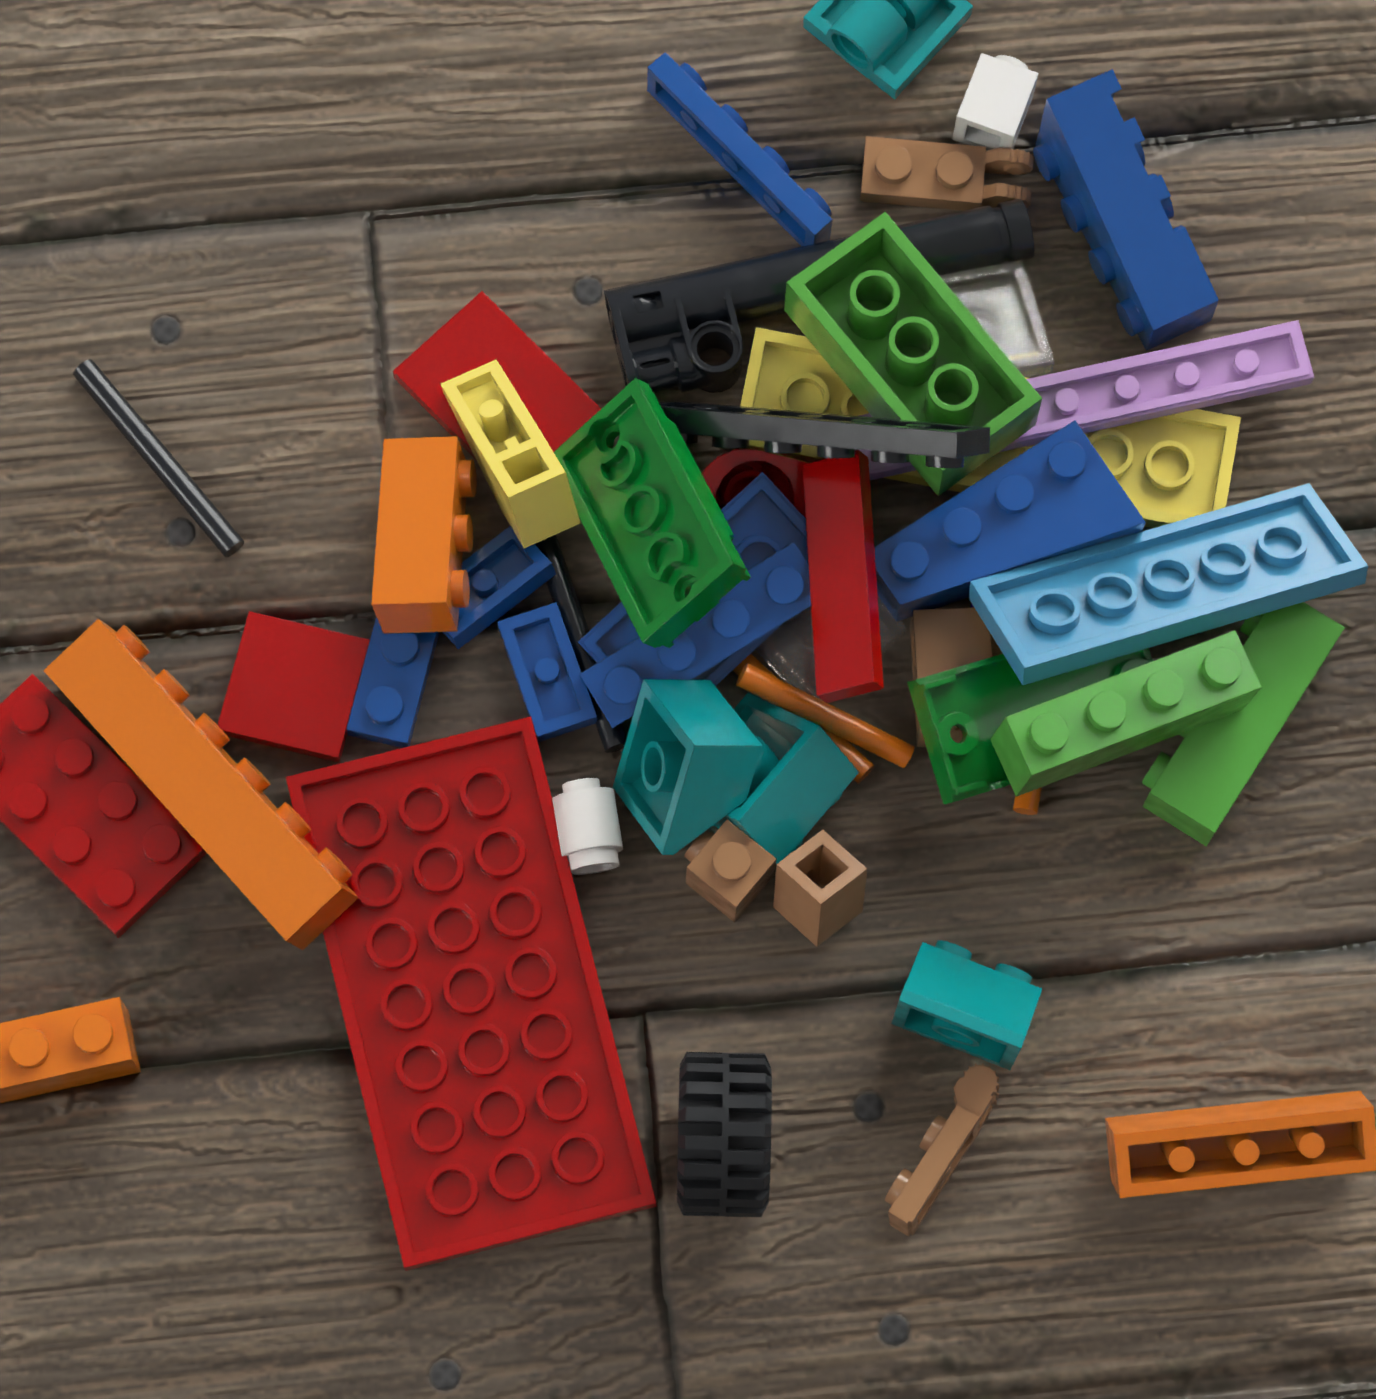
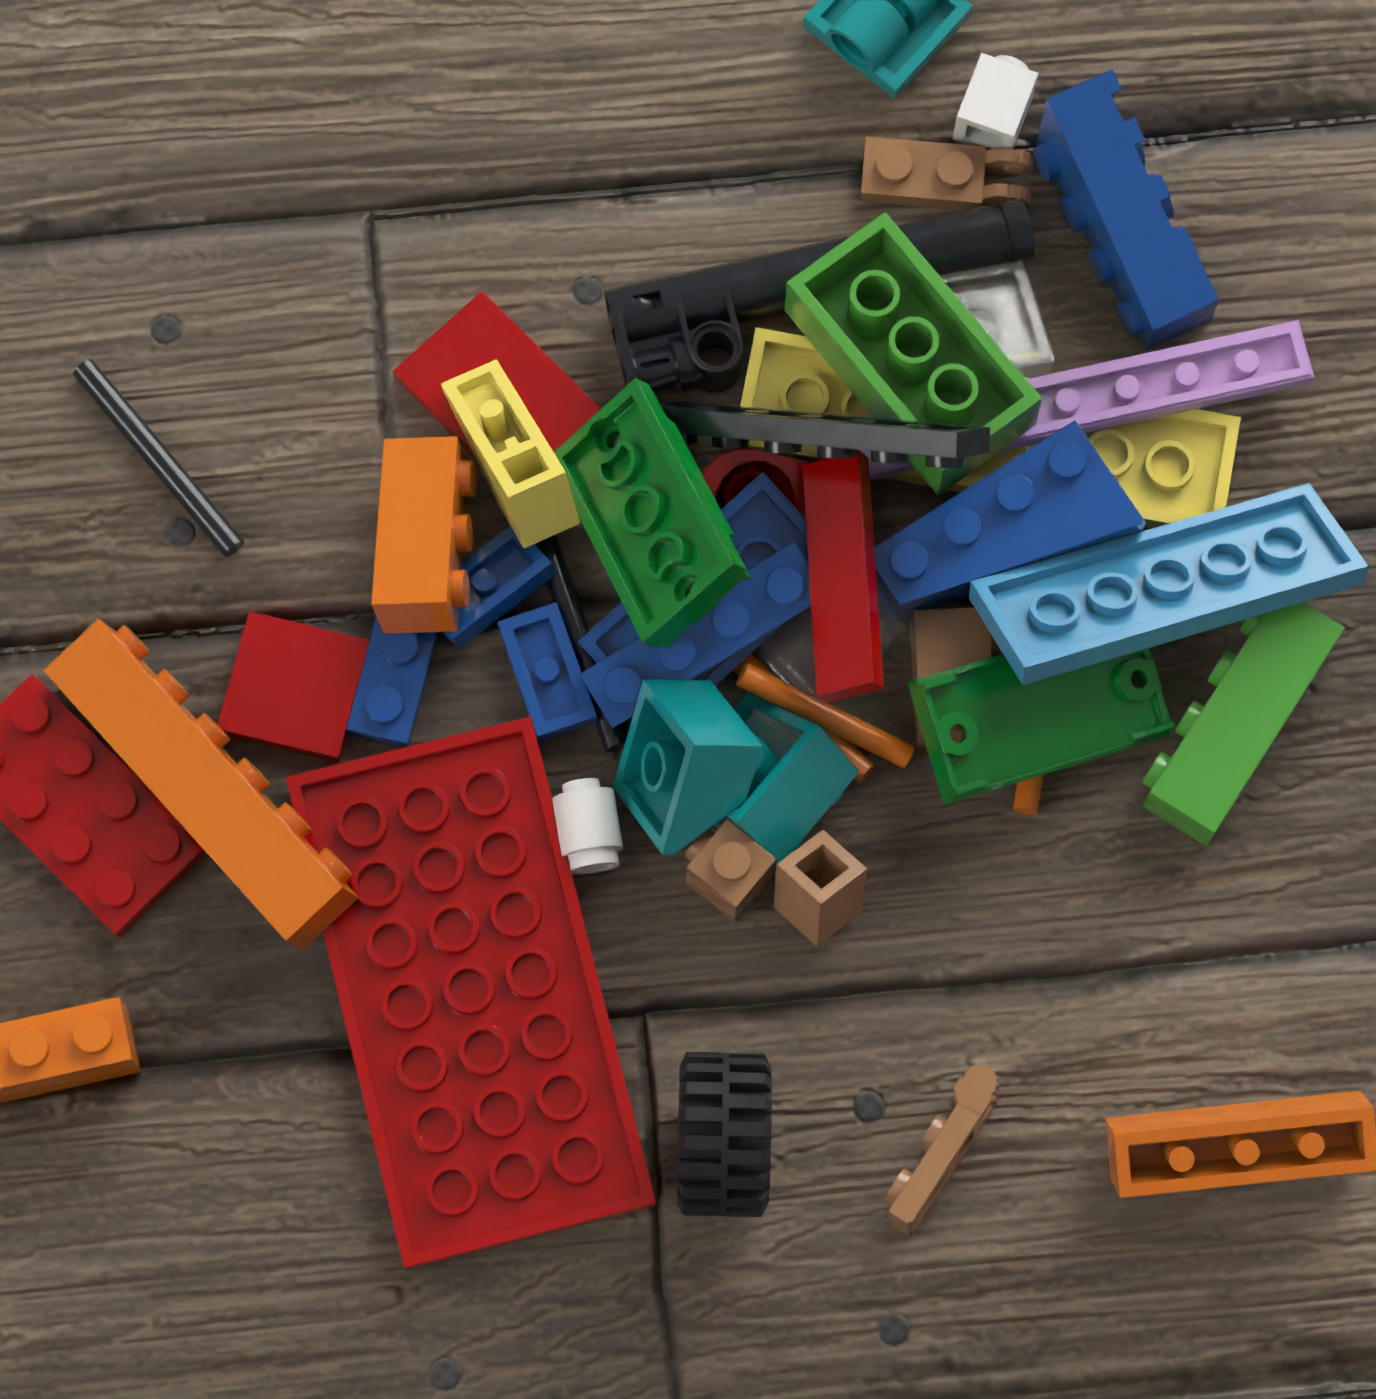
blue plate [647,52,833,246] -> none
teal slope [891,940,1042,1070] -> none
bright green brick [990,630,1262,797] -> none

